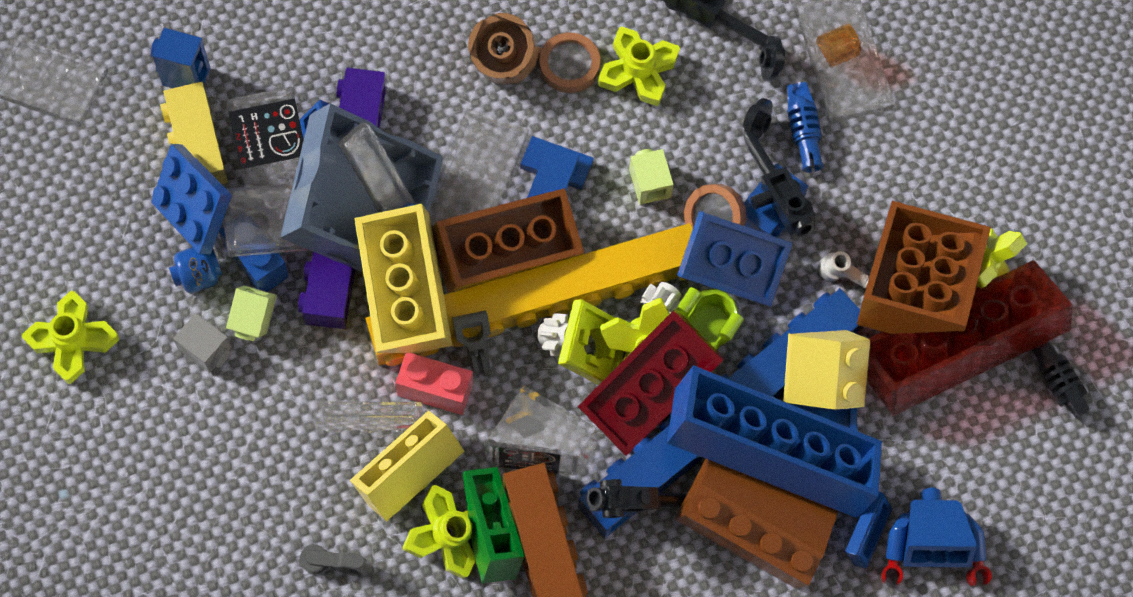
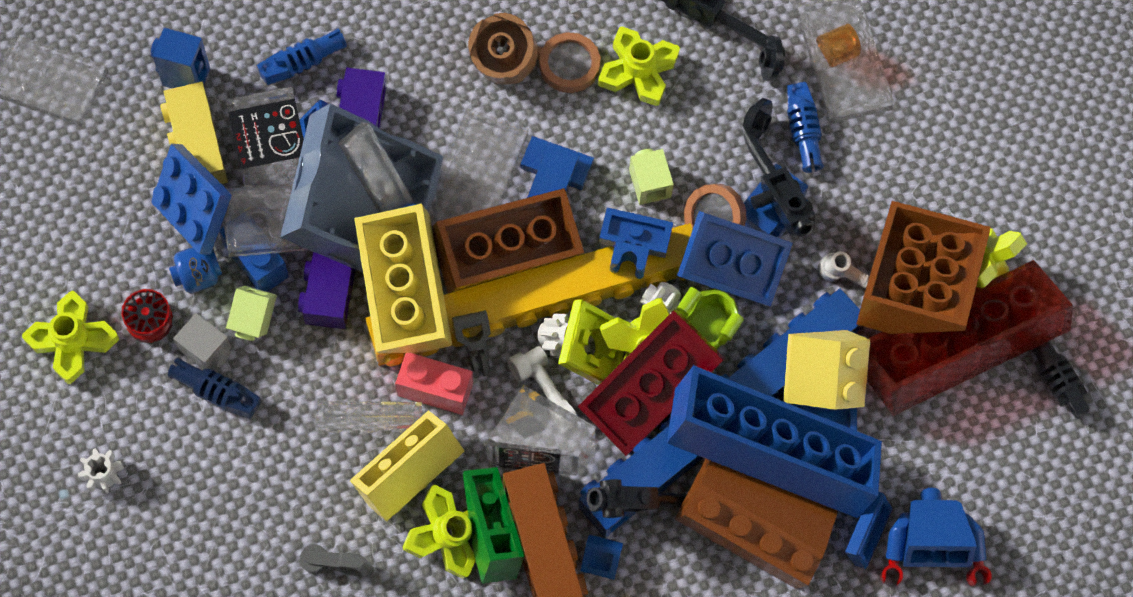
none -> white gear [78,448,124,494]
none -> red wheel [121,289,173,343]
none -> dark blue hinge [168,358,261,419]
none -> blue hinge [257,28,347,85]
none -> white brick [507,346,578,429]
none -> blue plate [580,535,623,580]
none -> blue plate [599,207,673,279]

